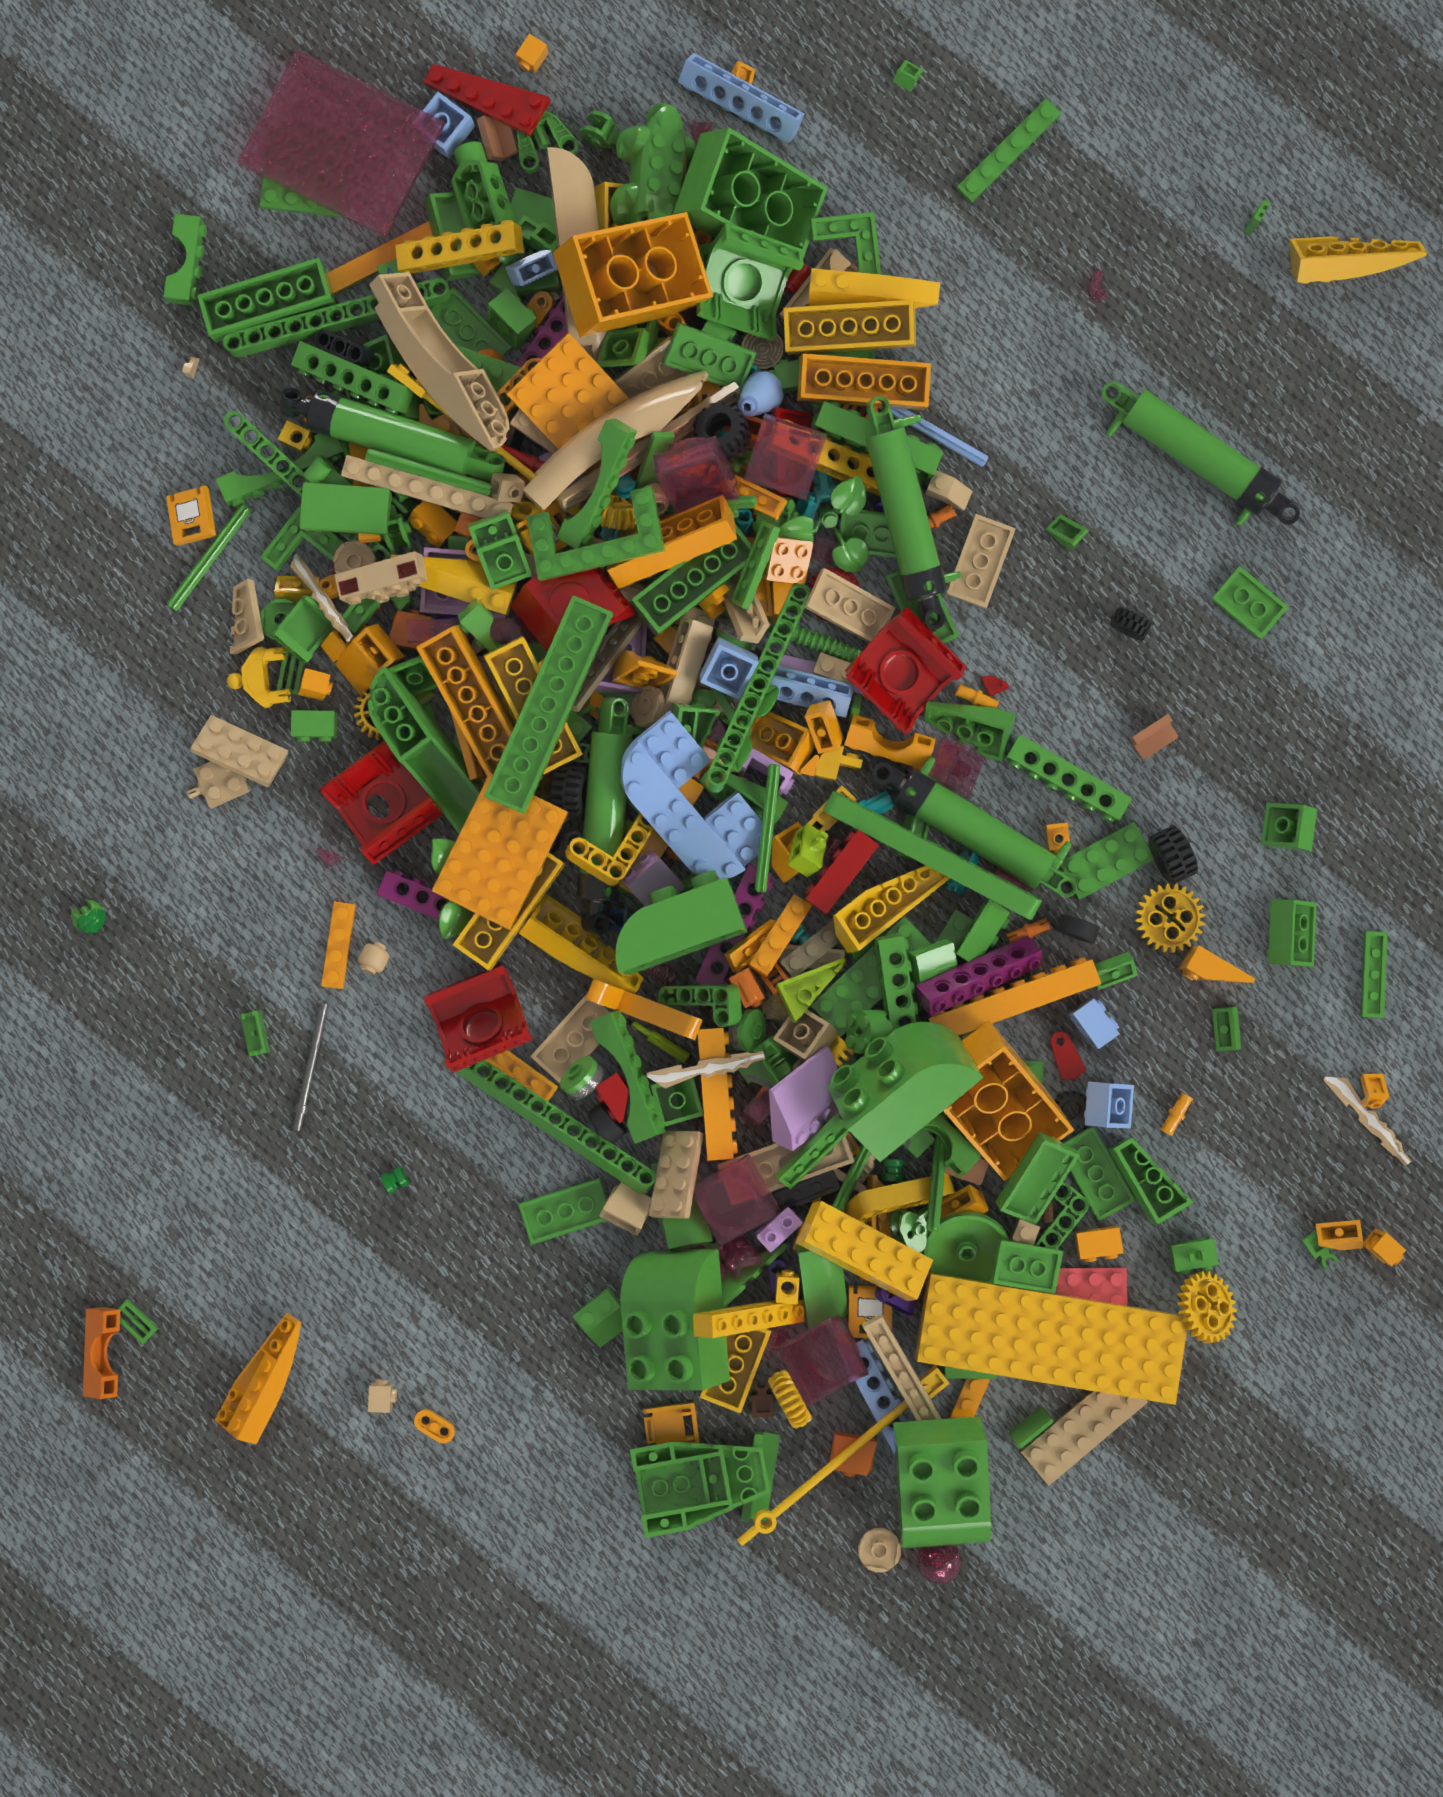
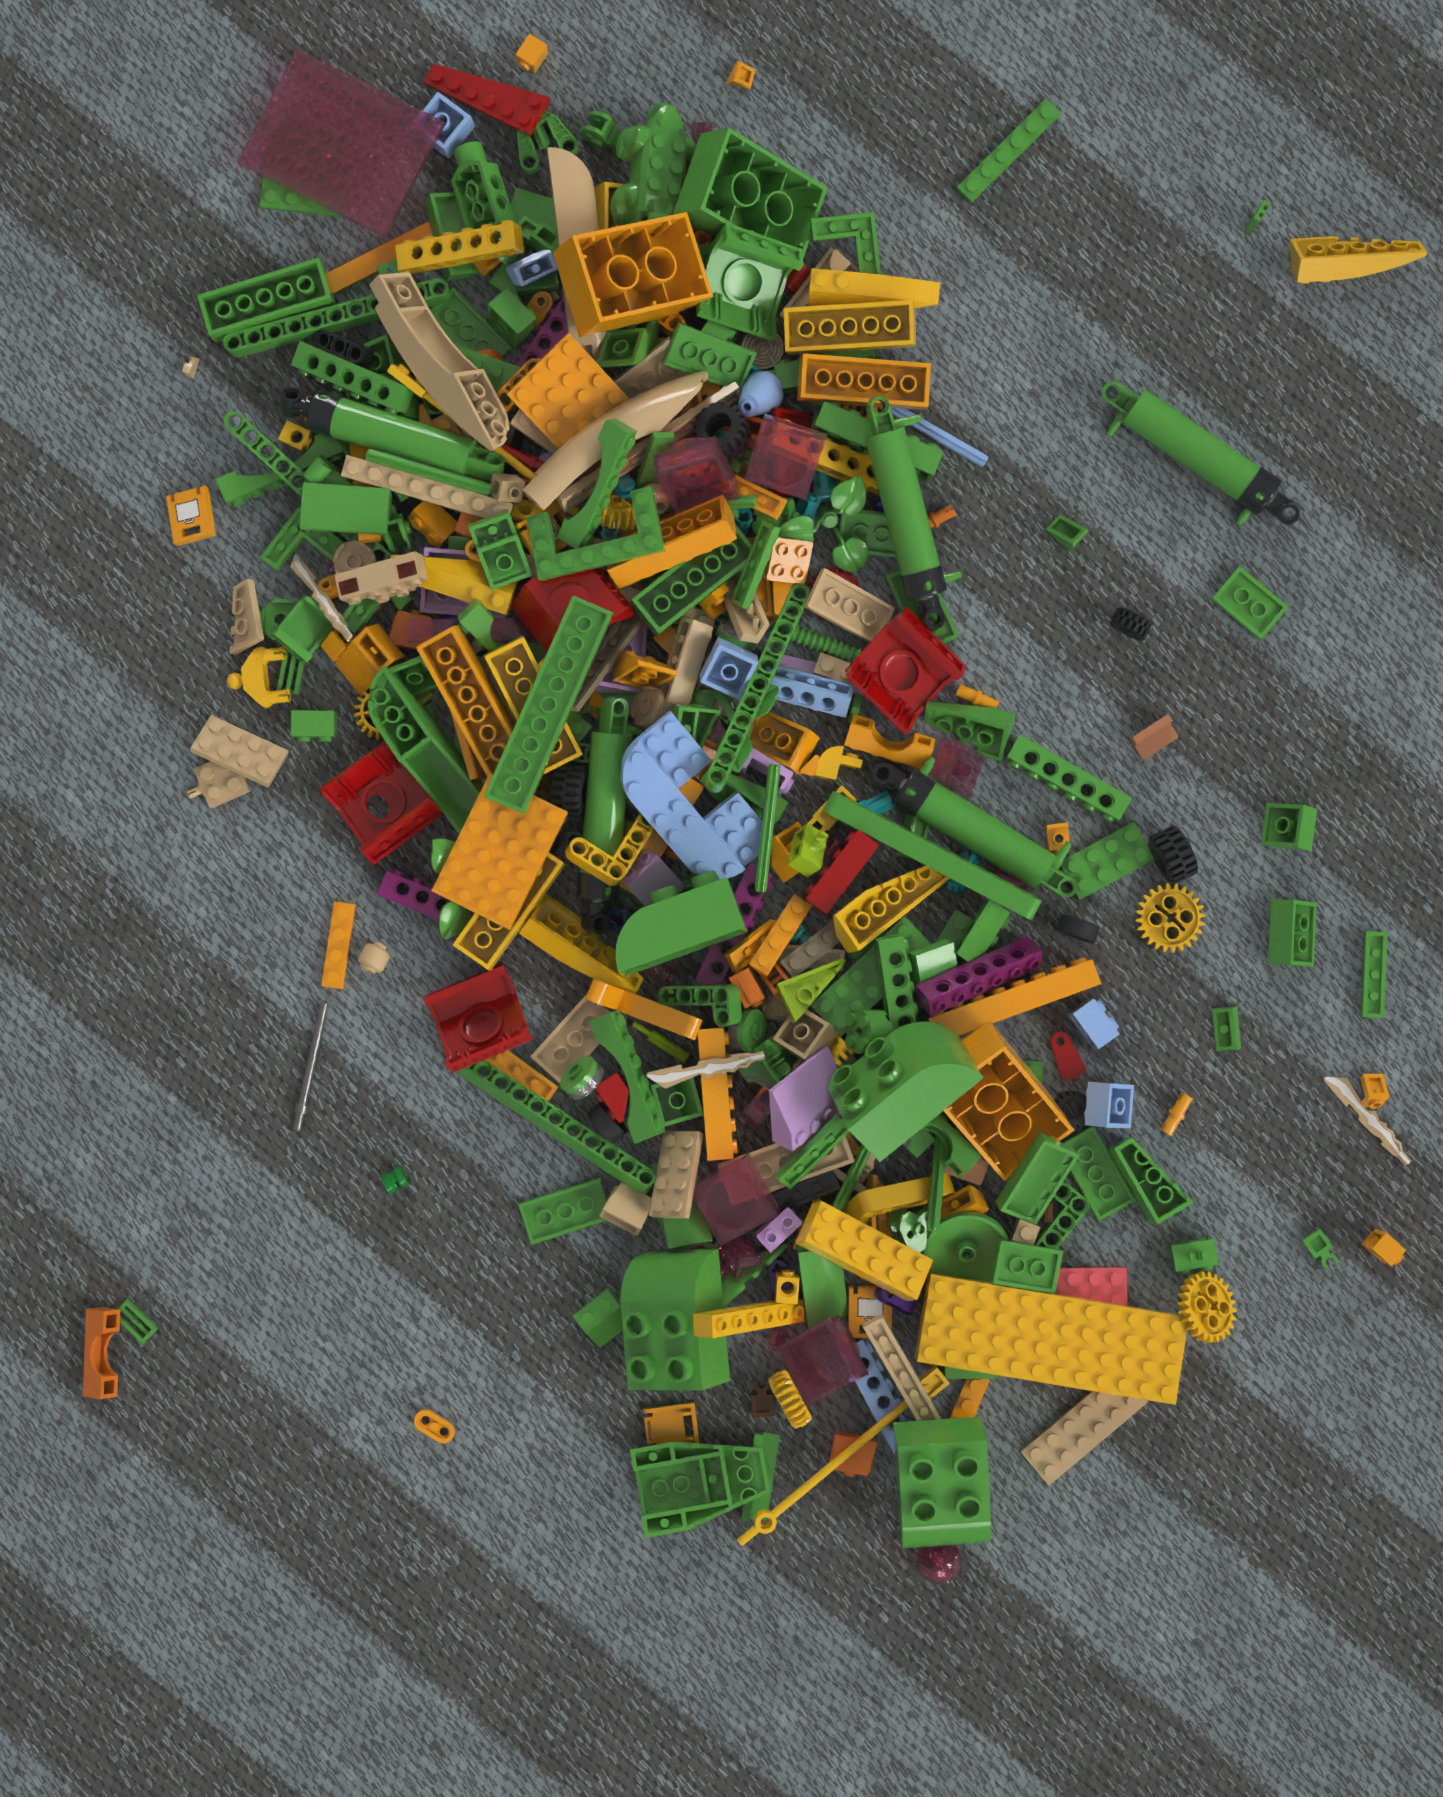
green piece [71,899,106,934] -> none
bright green arch [164,214,207,306] -> none
bright green axle [167,504,251,611] -> none
light orange wedge [215,1312,301,1445] -> none
bright green hinge [240,1010,270,1057] -> none
yellow slope [274,576,320,602] -> none
light orange brick [298,668,333,701] -> none
clear pink slope [317,847,345,867] -> none
tan brick [368,1379,397,1413] -> none
bright green slope [391,496,417,518] -> none
nougat panel [476,116,519,162] -> none
light blue brick [678,53,805,143] -> none
yellow brick [700,1328,771,1413] -> none
light orange brick [805,700,844,754] -> none
clear pink slope [810,536,837,565] -> none
tan tile [858,1528,901,1572] -> none
green wheel [882,1158,904,1181] -> none
bright green slope [893,60,924,92] -> none
tan slope [925,470,973,511] -> none
tan plate [946,514,1016,609] -> none
red tile [980,676,1009,697] -> none
orange pin [1006,917,1051,944] -> none
bright green slope [1009,1406,1053,1449] -> none
light orange brick [1074,1226,1123,1262] -> none
clear pink arm [1088,269,1107,301] -> none
bright green slope [1094,952,1138,990] -> none
light orange slope [1178,946,1255,983] -> none
light orange slope [1316,1220,1363,1250] -> none

